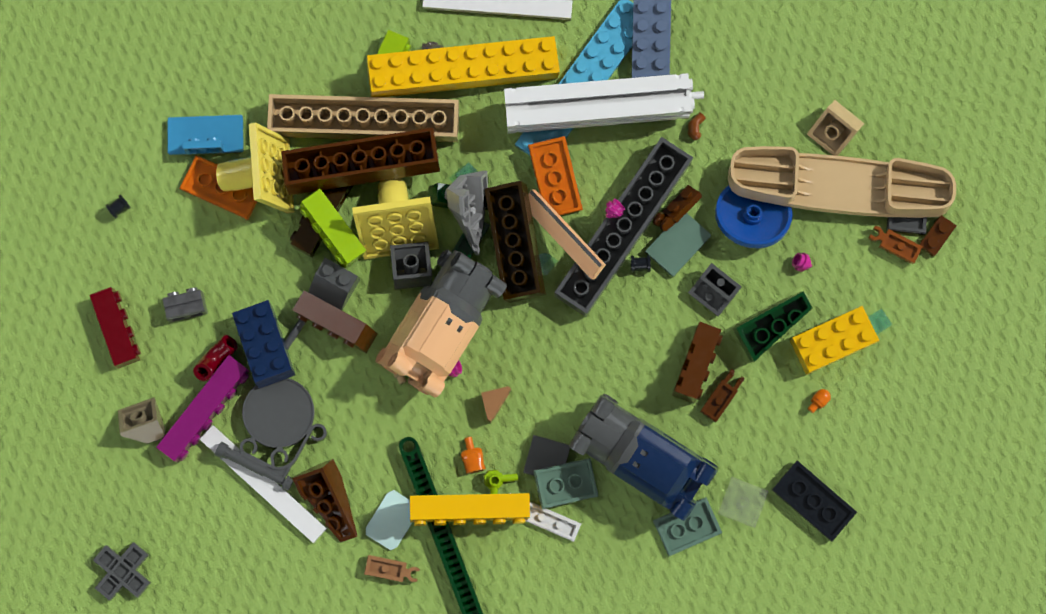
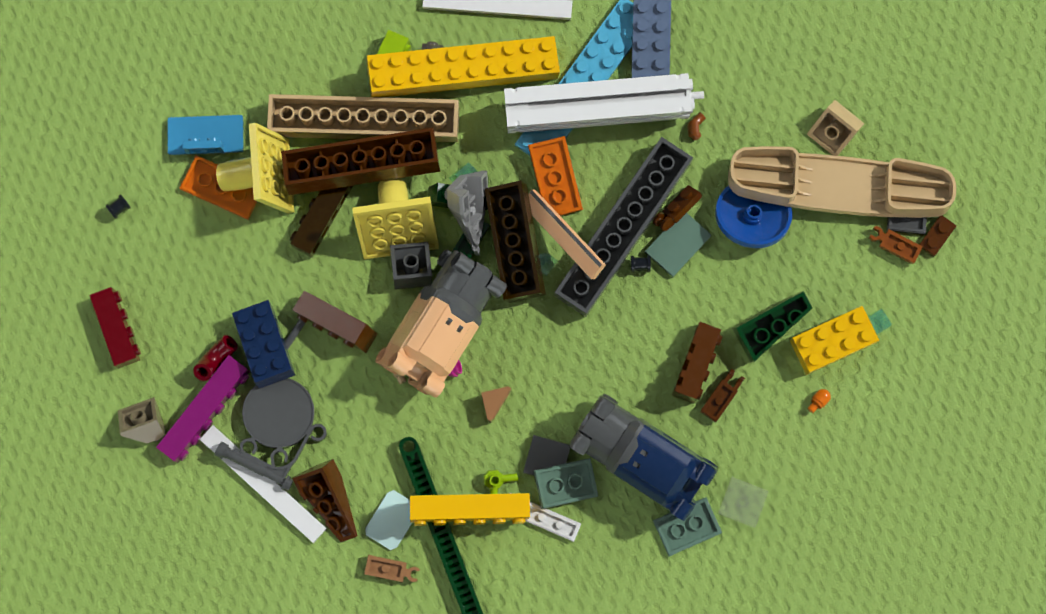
dark grey plate [93,542,152,601] -> none
flat silver brick [163,287,208,322] -> none
lime wedge [300,189,366,269] -> none
dark grey slope [308,258,360,310] -> none
orange piece [461,437,486,474] -> none
dark pink plate [605,198,625,218] -> none
dark grey brick [688,263,742,317] -> none
black plate [772,460,857,542] -> none
dark pink plate [792,253,812,272] -> none

